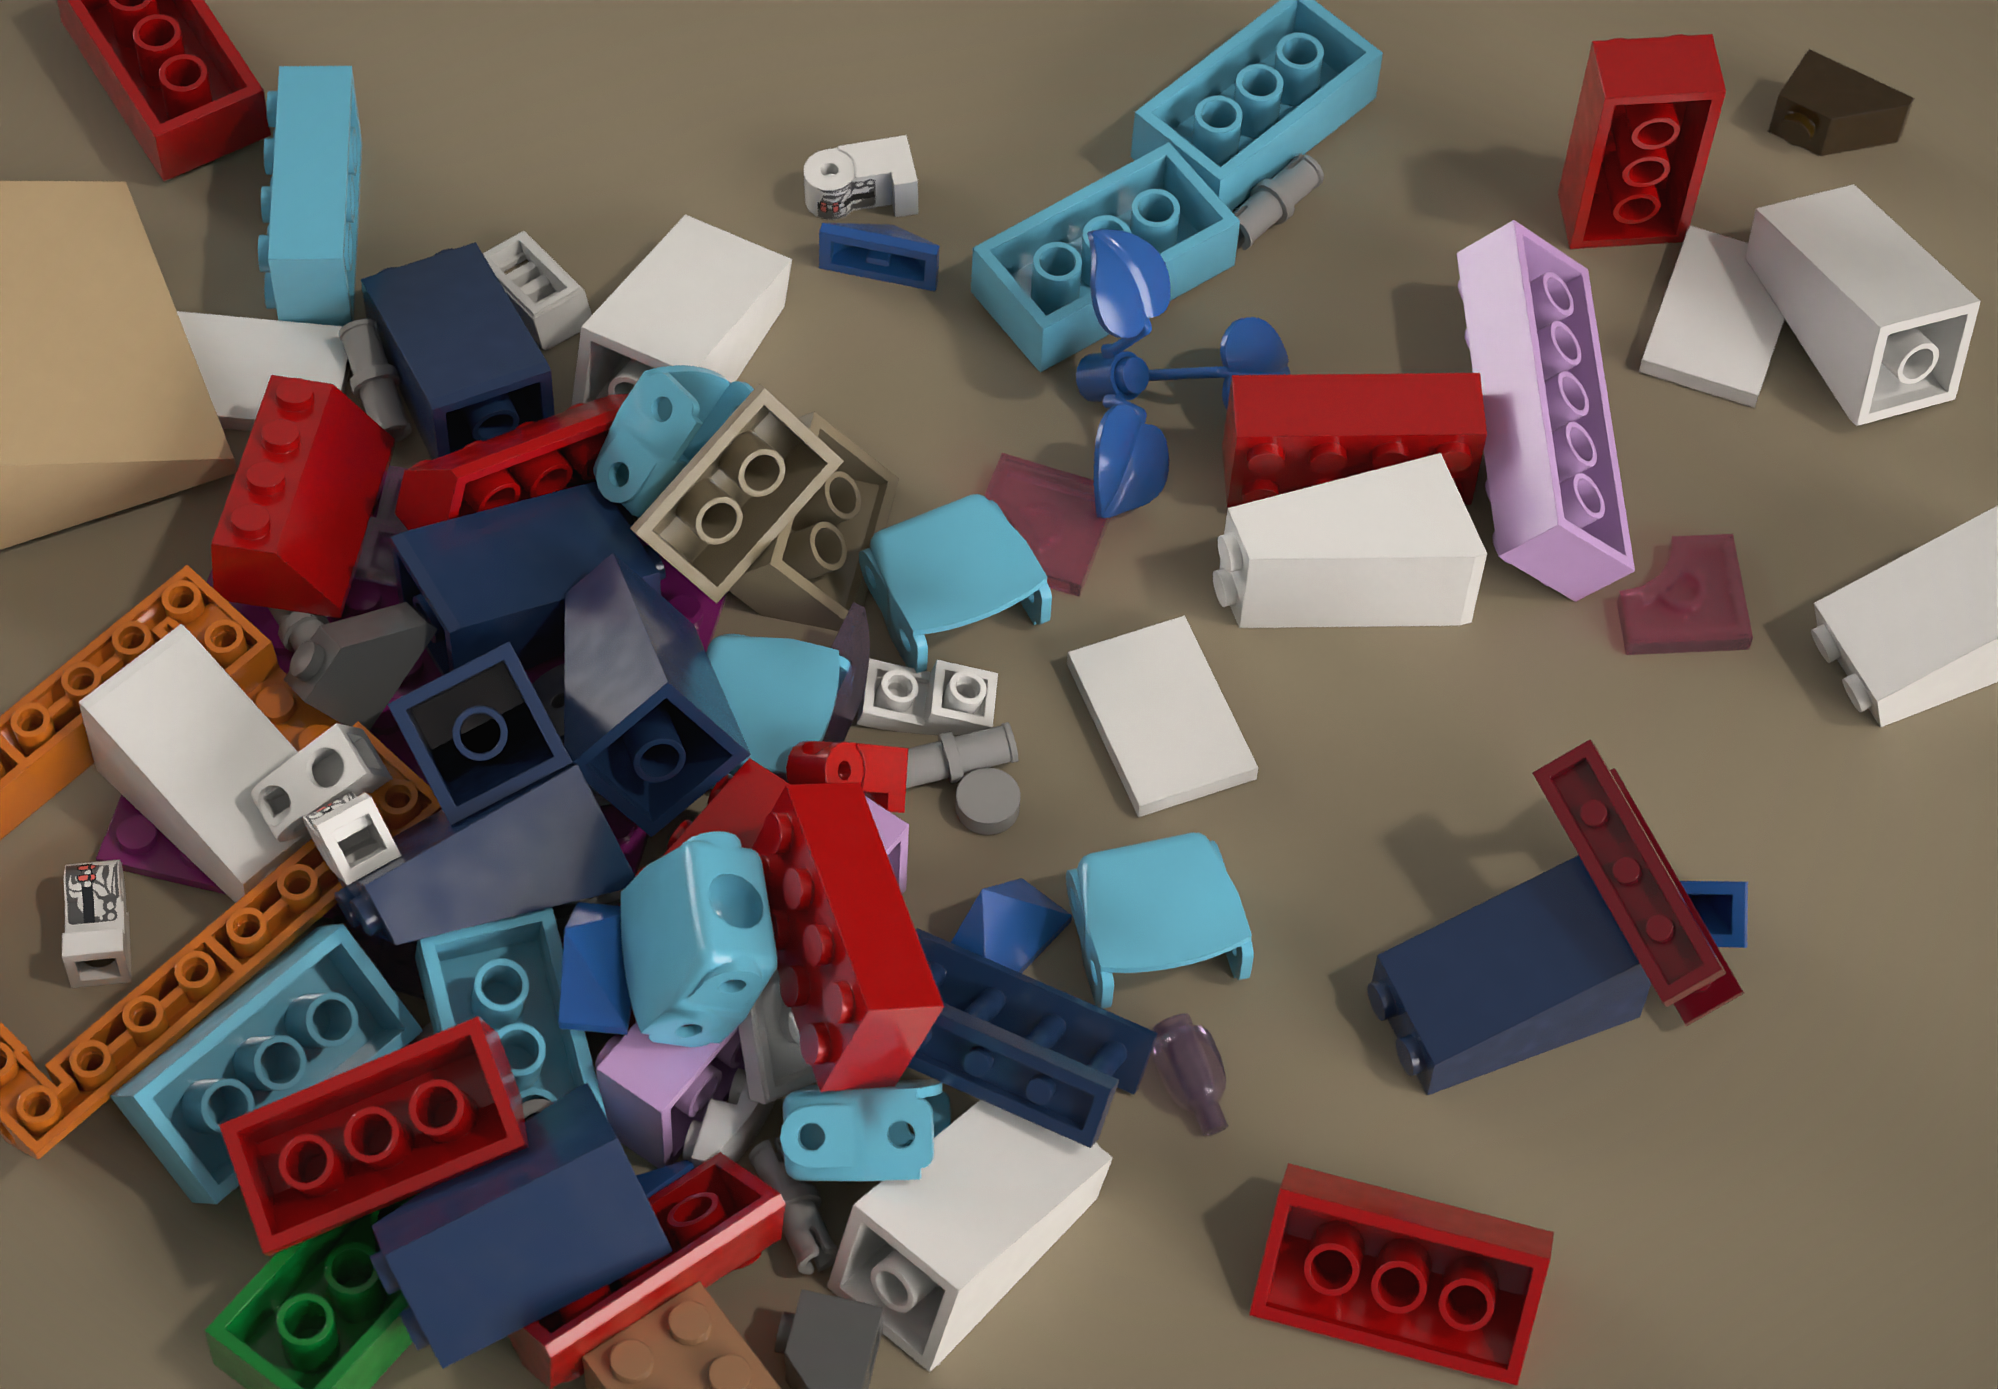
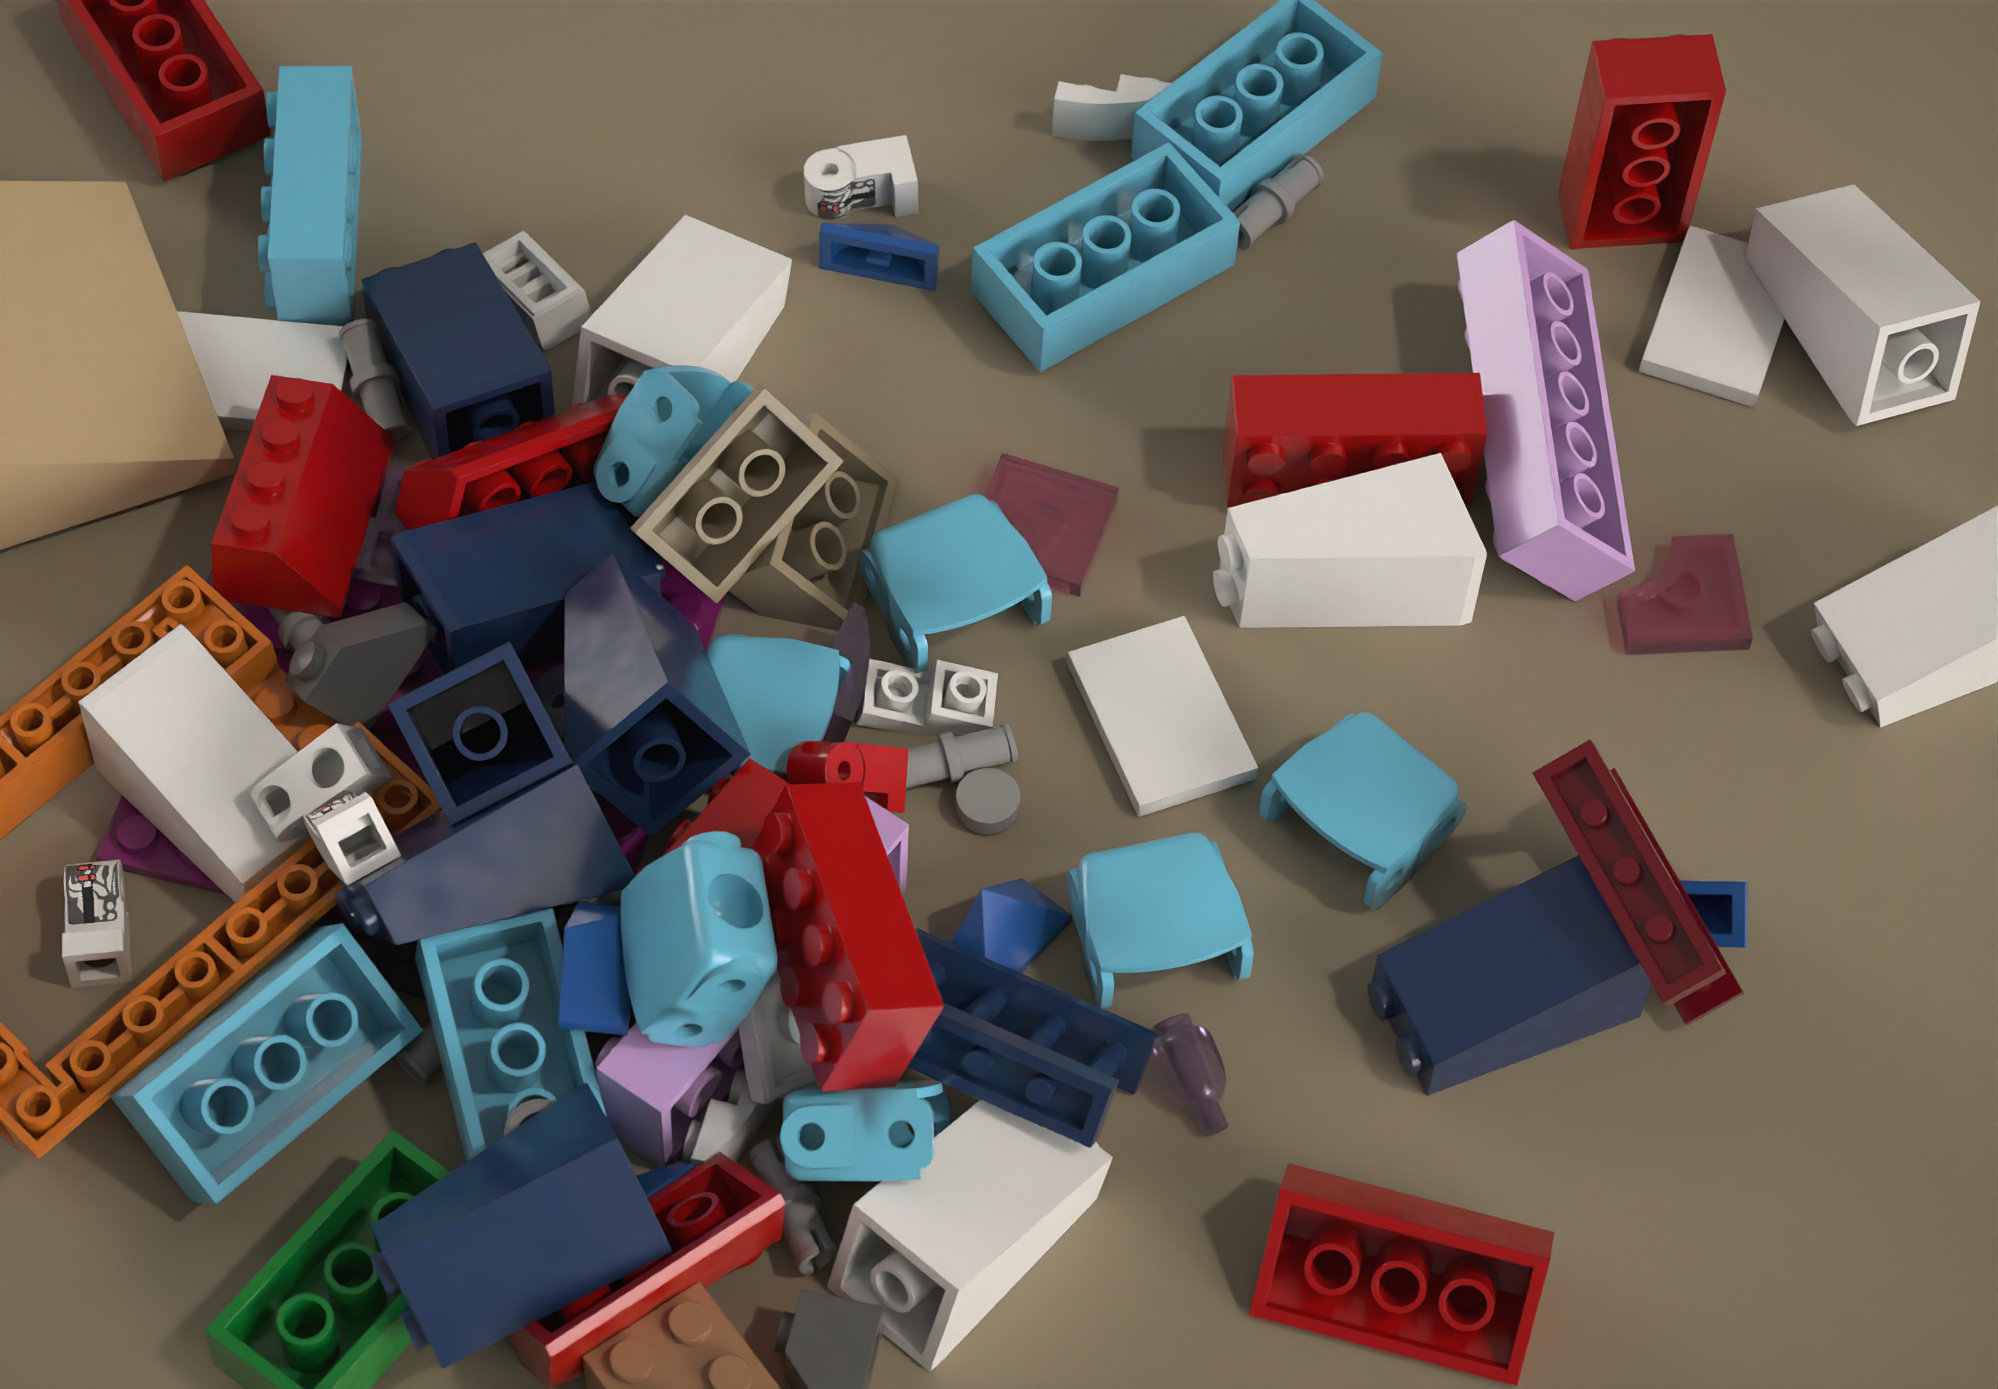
red slope [219,1016,528,1256] -> none
blue plant [1076,229,1290,518] -> none
dark brown slope [1768,49,1914,156] -> none
none -> white slope [1051,74,1172,141]
none -> medium azure piece [1259,712,1467,910]

